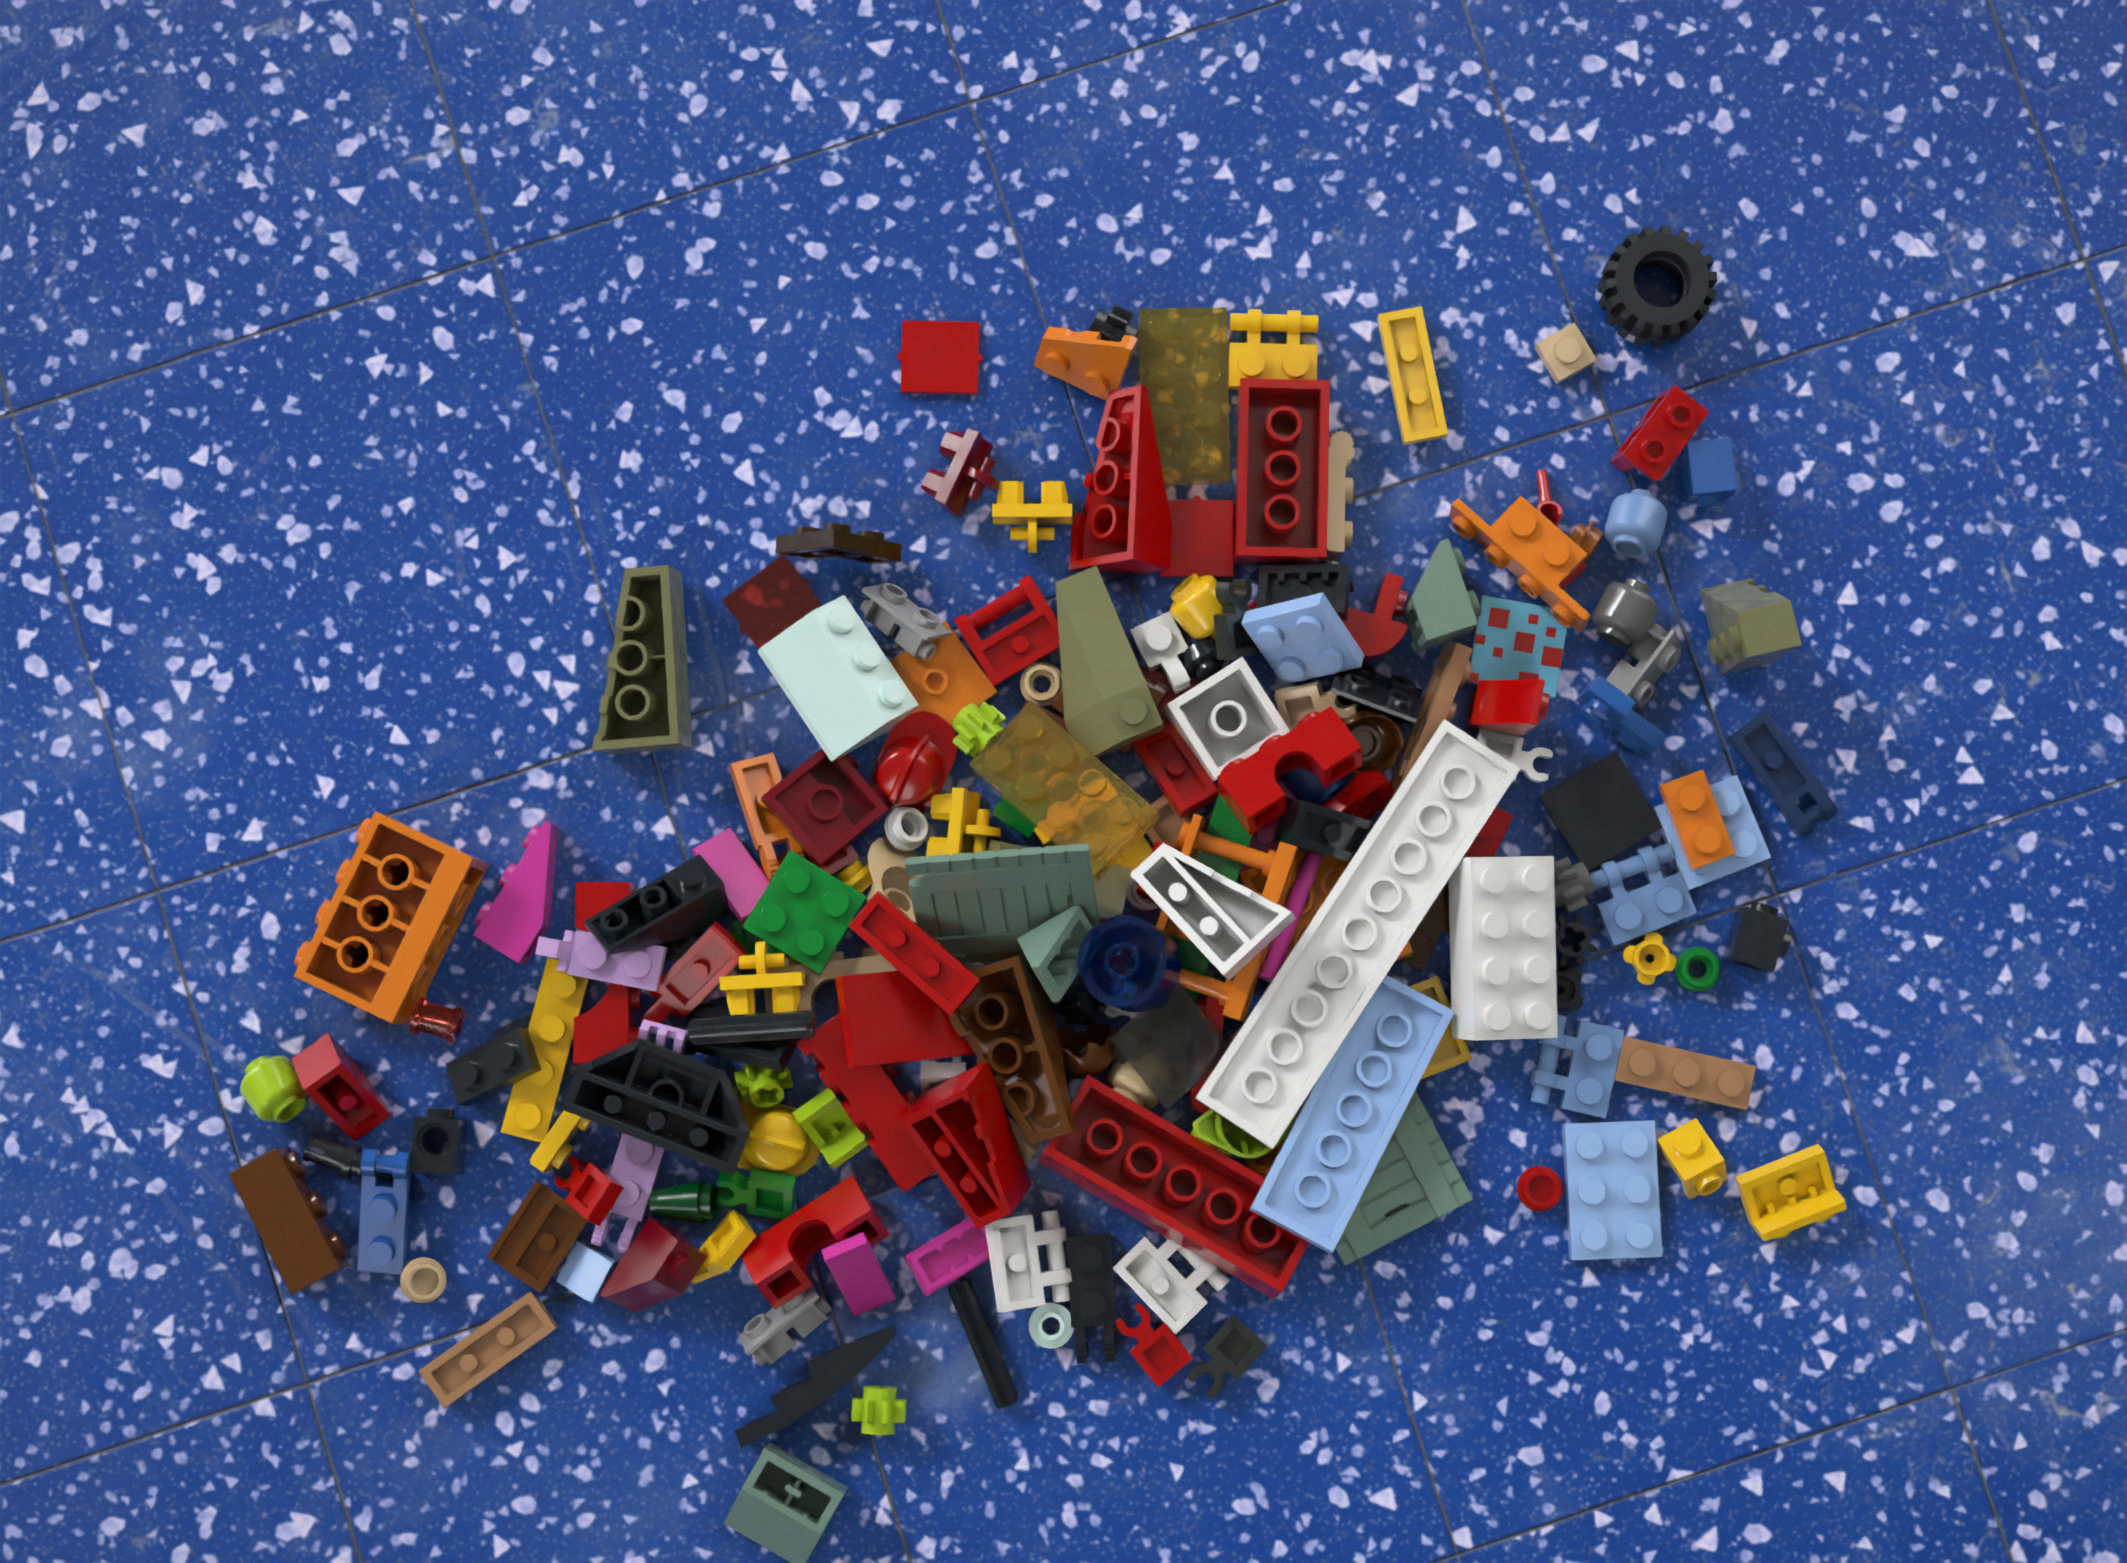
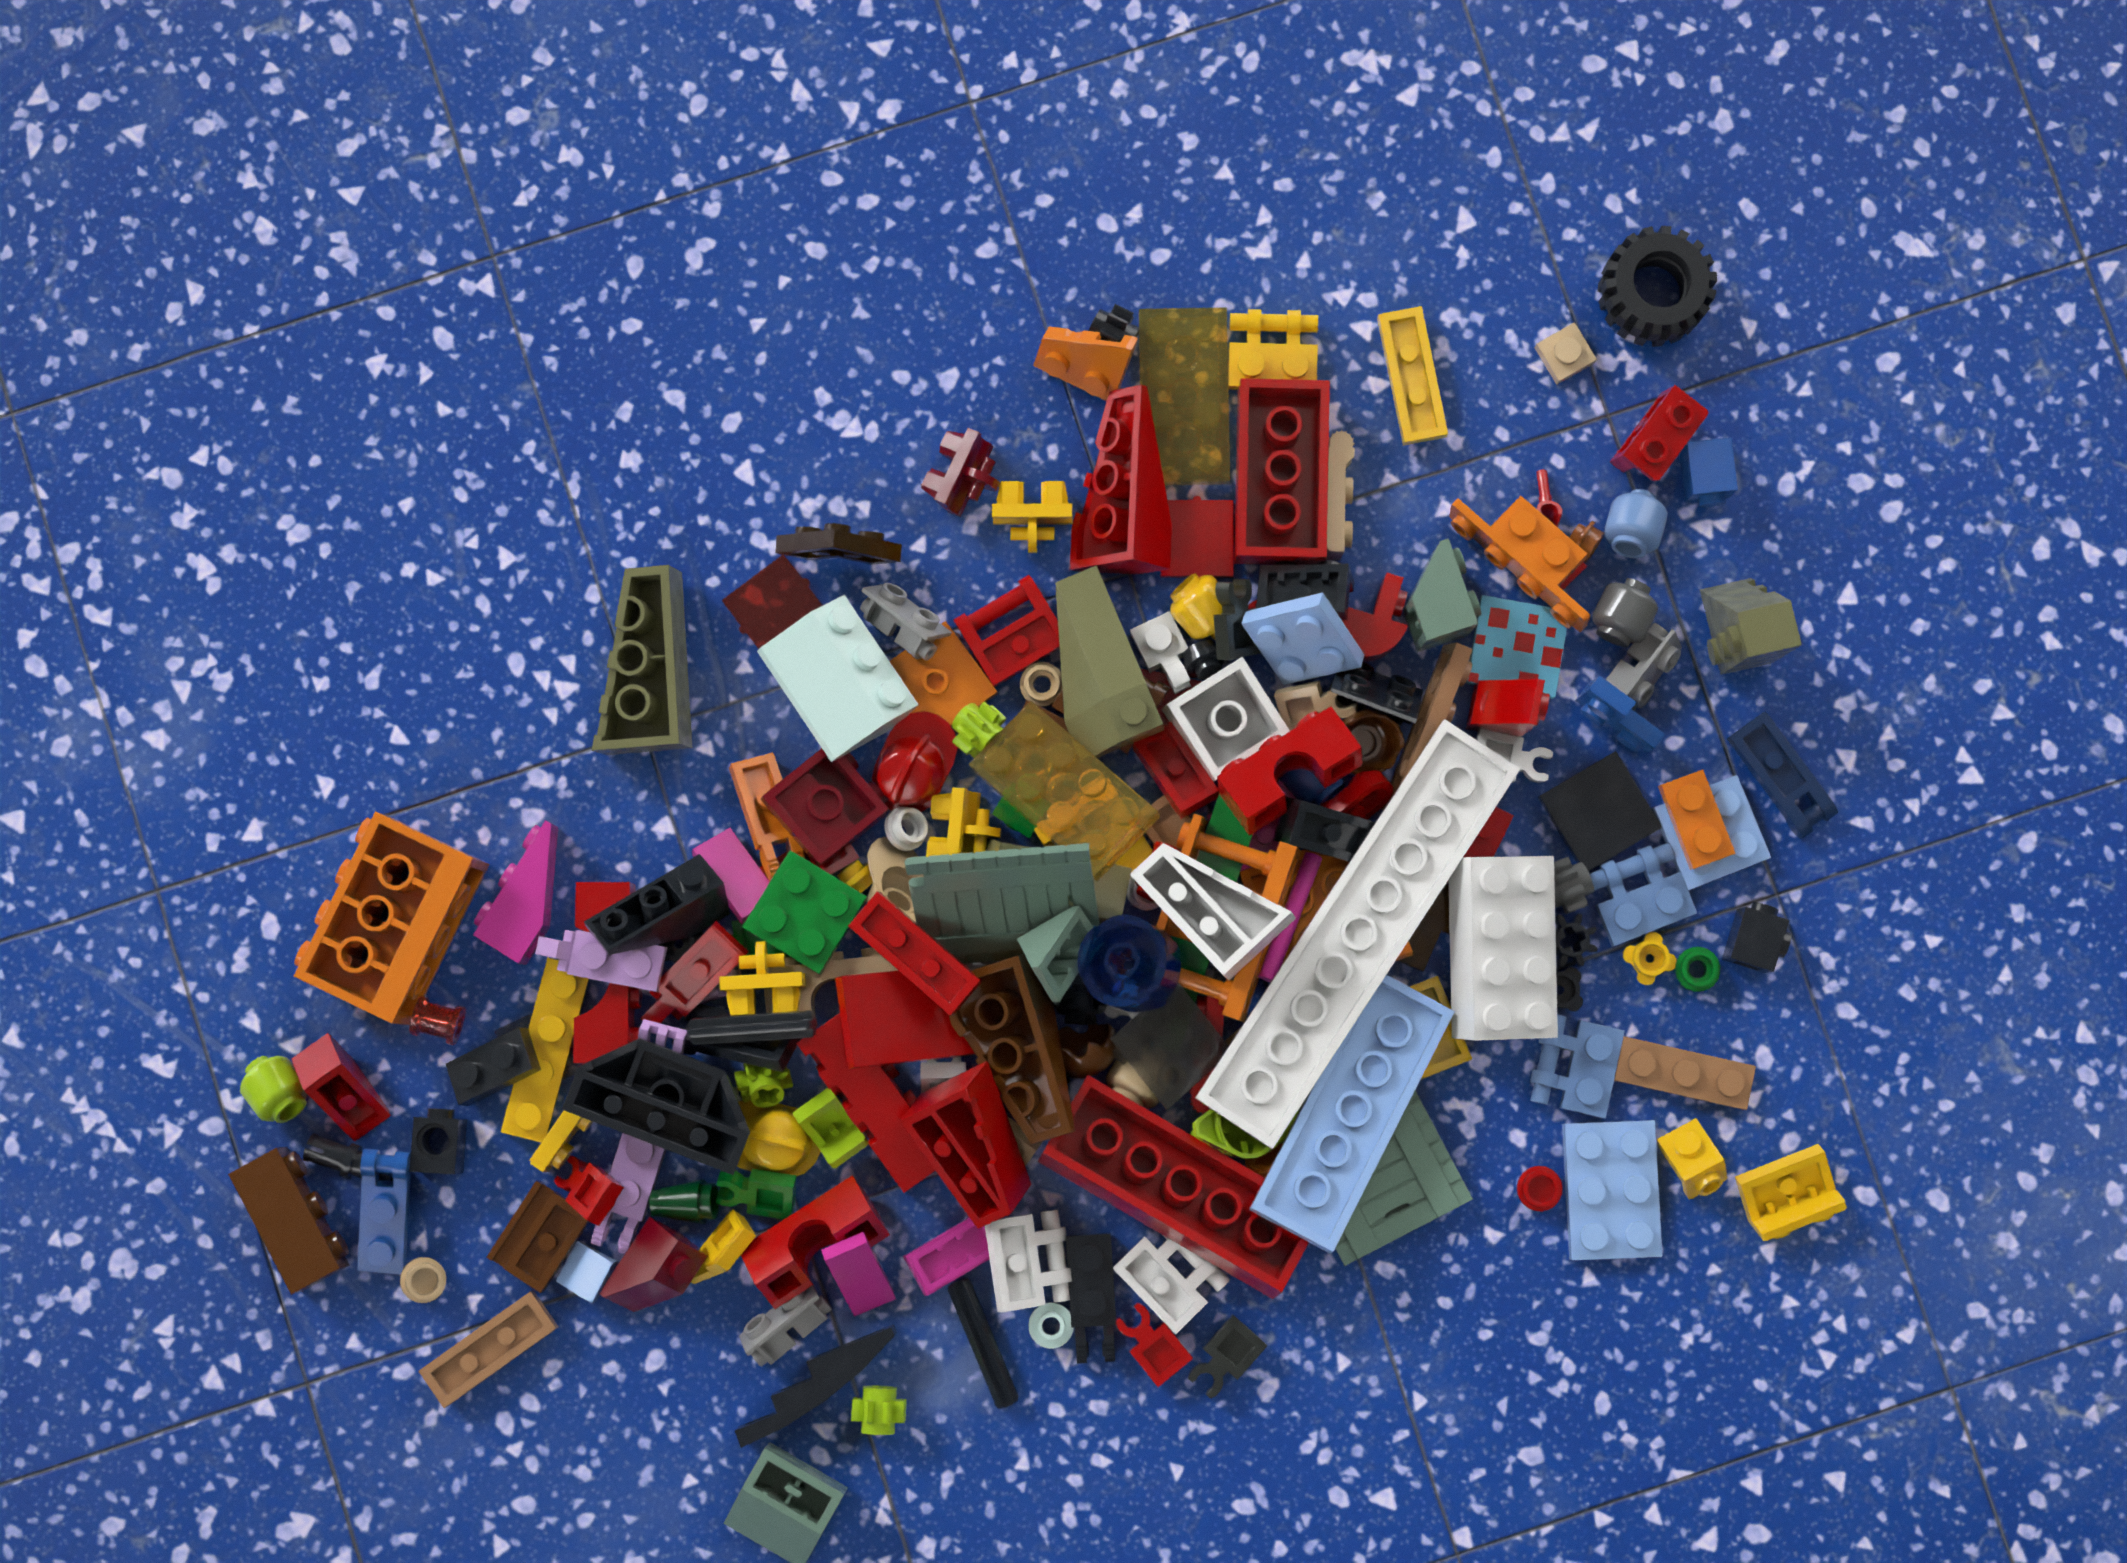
red piece [897,321,983,395] -> none

